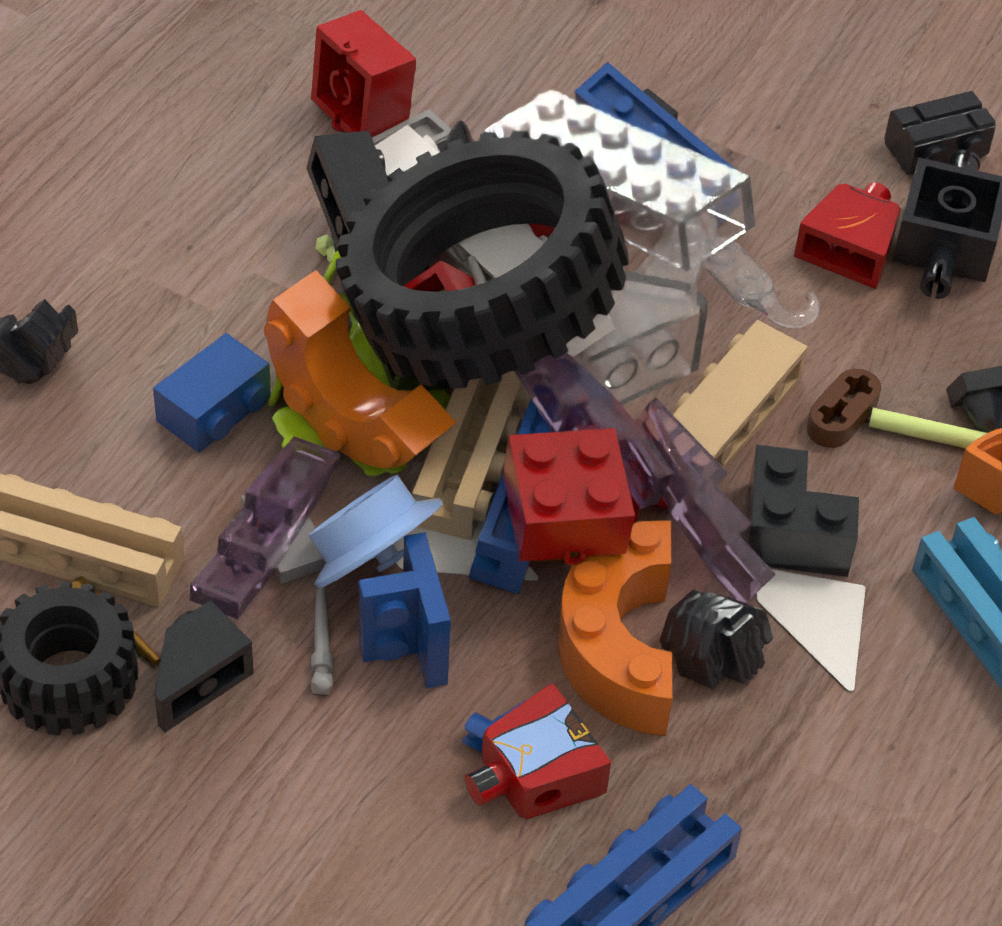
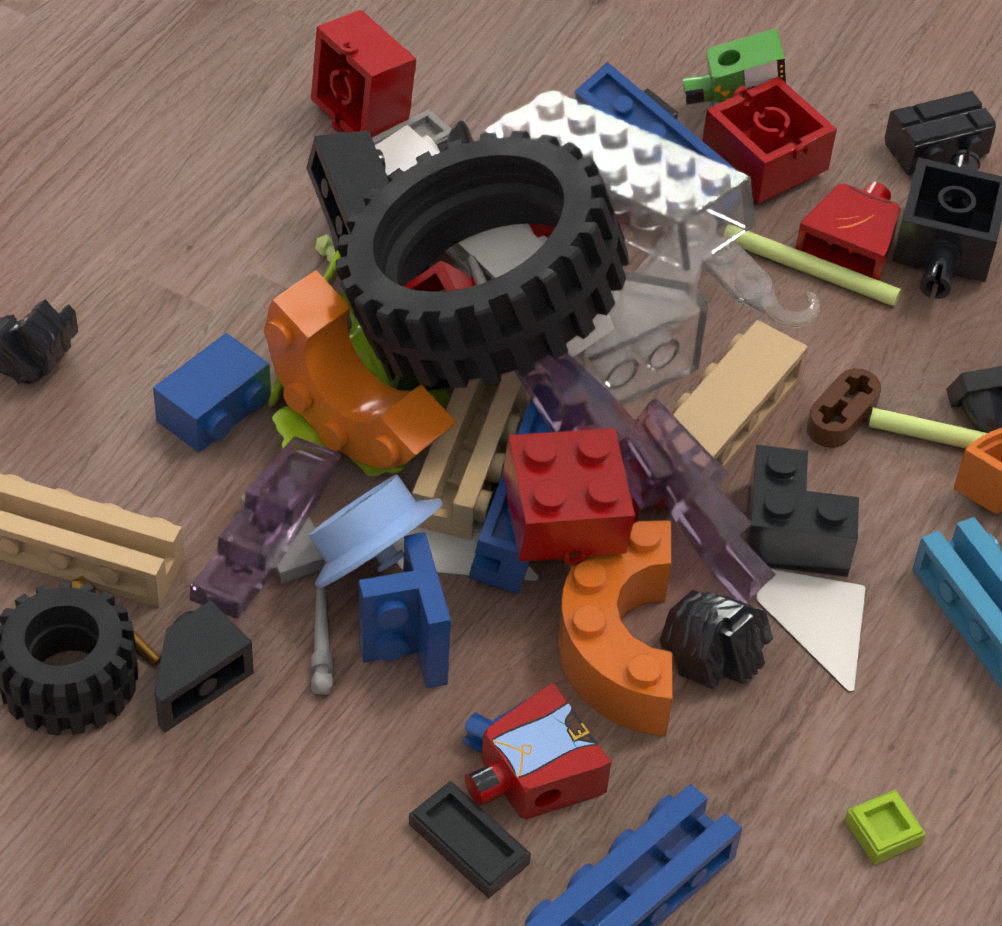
none -> black tile [409,781,531,899]
none -> bright green torso [682,29,786,107]
none -> red brick [702,77,837,204]
none -> yellowish green bar [719,222,901,307]
none -> lime tile [844,789,926,865]

